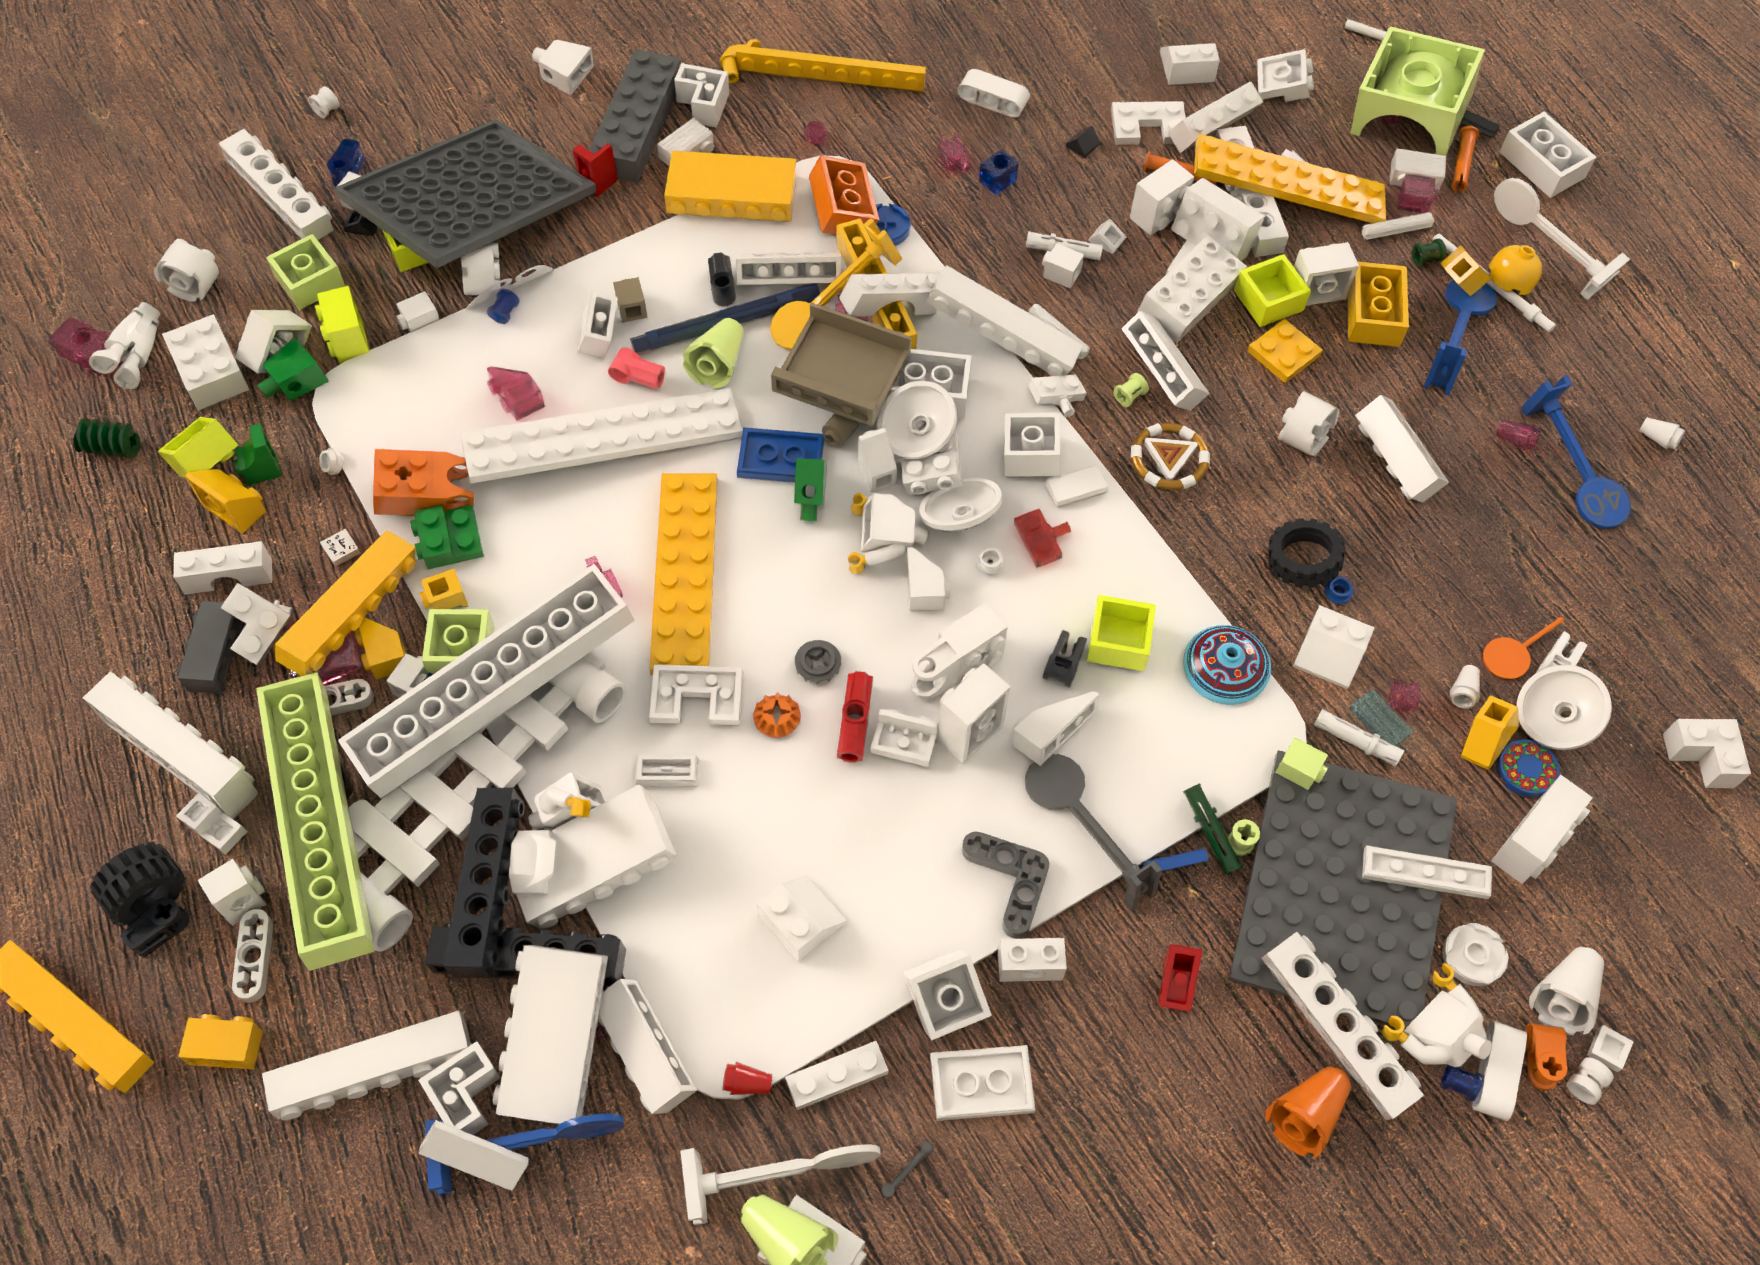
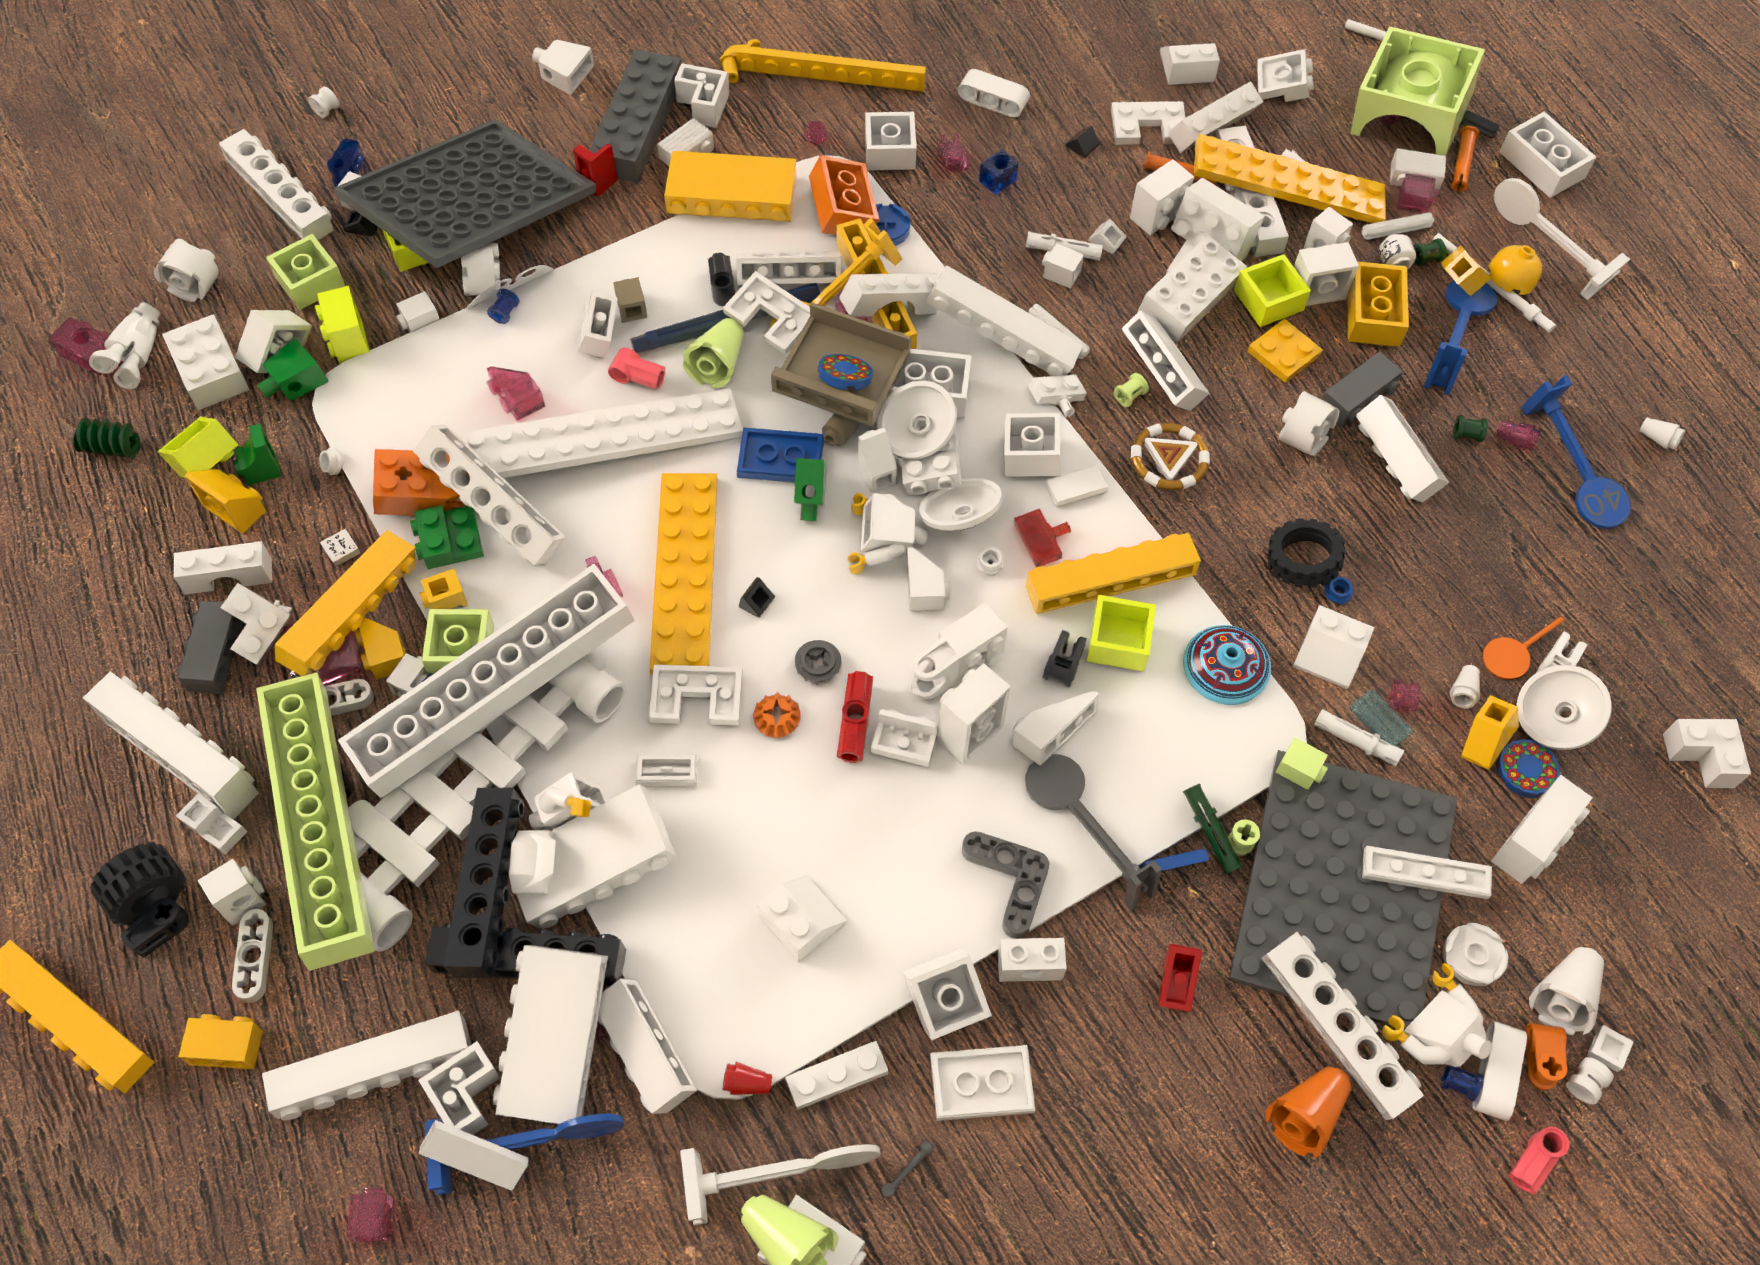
none -> clear pink brick [346,1187,393,1243]
none -> white brick [413,424,566,566]
none -> white plate [723,271,810,355]
none -> black slope [739,577,775,618]
none -> tile [818,354,873,390]
none -> white brick [865,112,917,170]
none -> yellow brick [1025,533,1201,614]
none -> white brick [1303,207,1353,249]
none -> dark grey brick [1322,352,1403,427]
none -> white head [1379,234,1416,270]
none -> dark green bush [1453,415,1488,442]
none -> coral piece [1508,1127,1569,1195]

